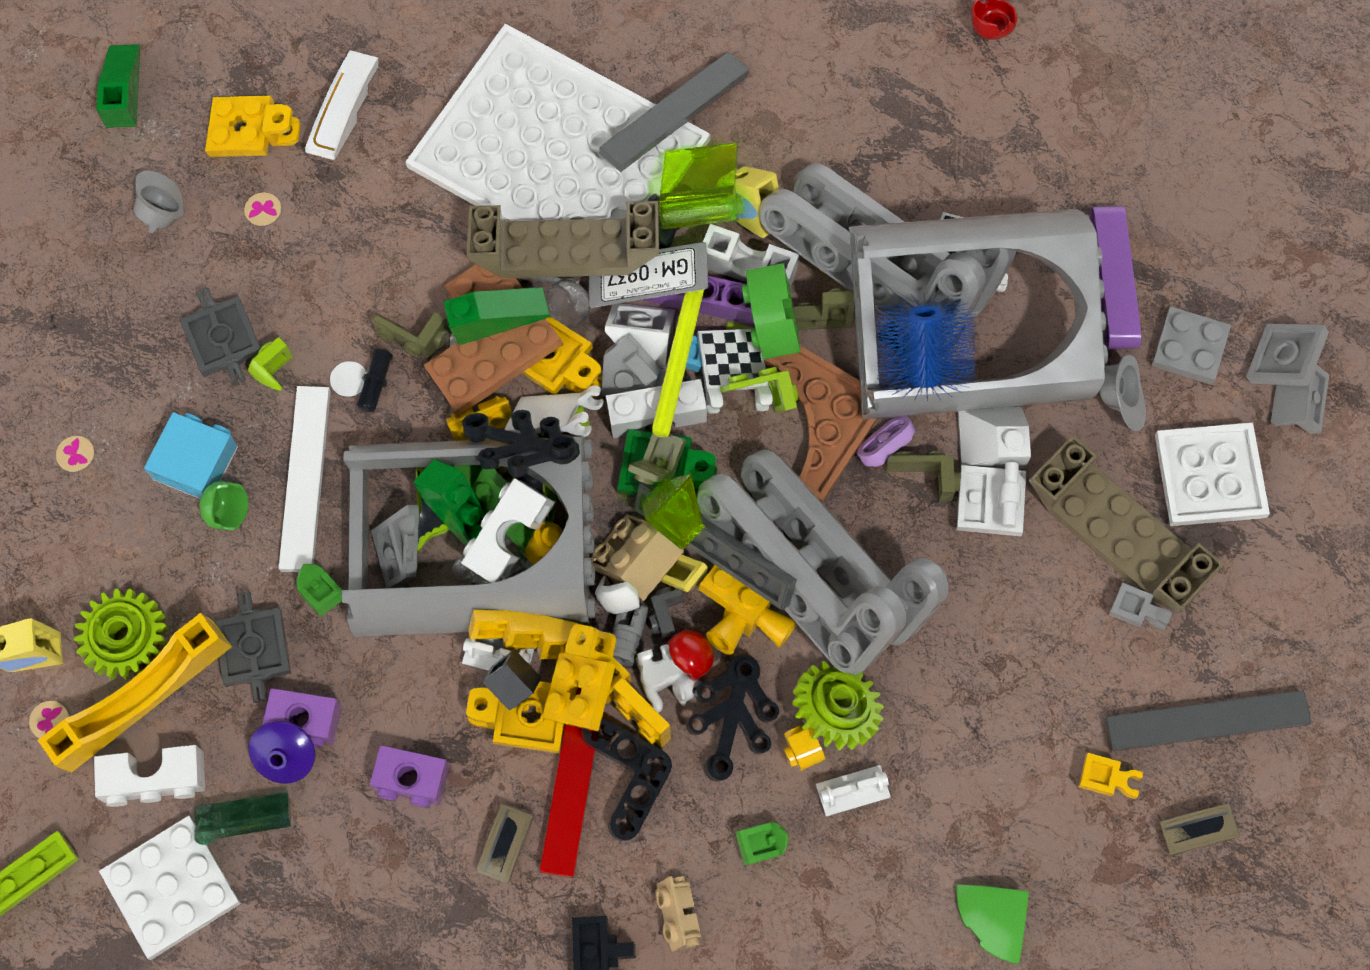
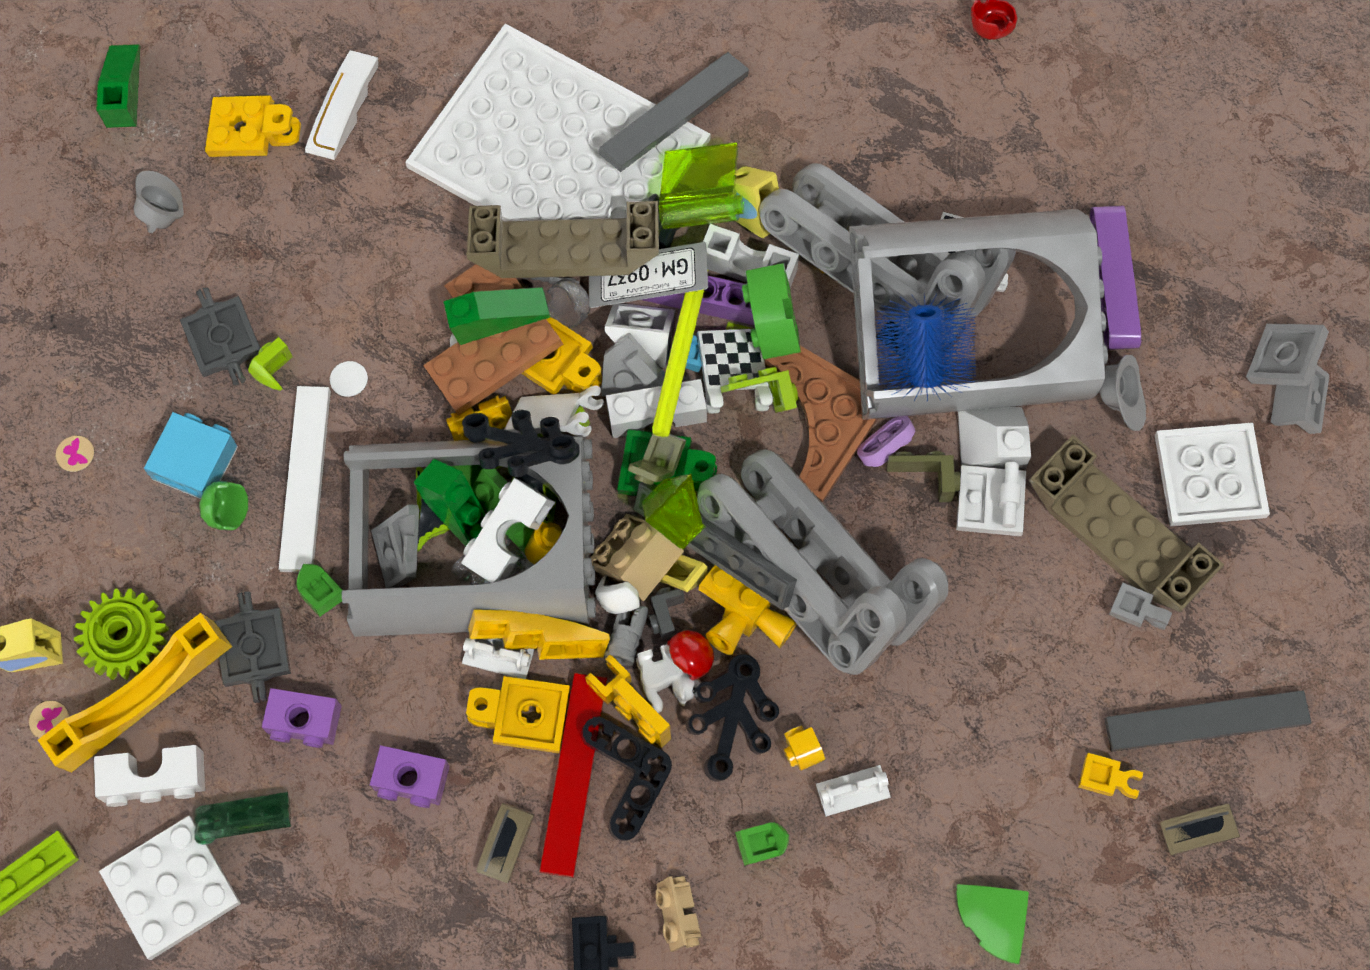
tan sticker [244,192,281,226] -> none
dark purple dish [249,721,316,784] -> none
black axle [357,349,393,412] -> none
olive bracket [372,312,449,360] -> none
black panel [483,649,541,710] -> none
yellow plate [542,624,616,731] -> none
lime gear [792,661,884,750] -> none
olive plate [793,288,855,330] -> none
light grey plate [1151,306,1231,385] -> none

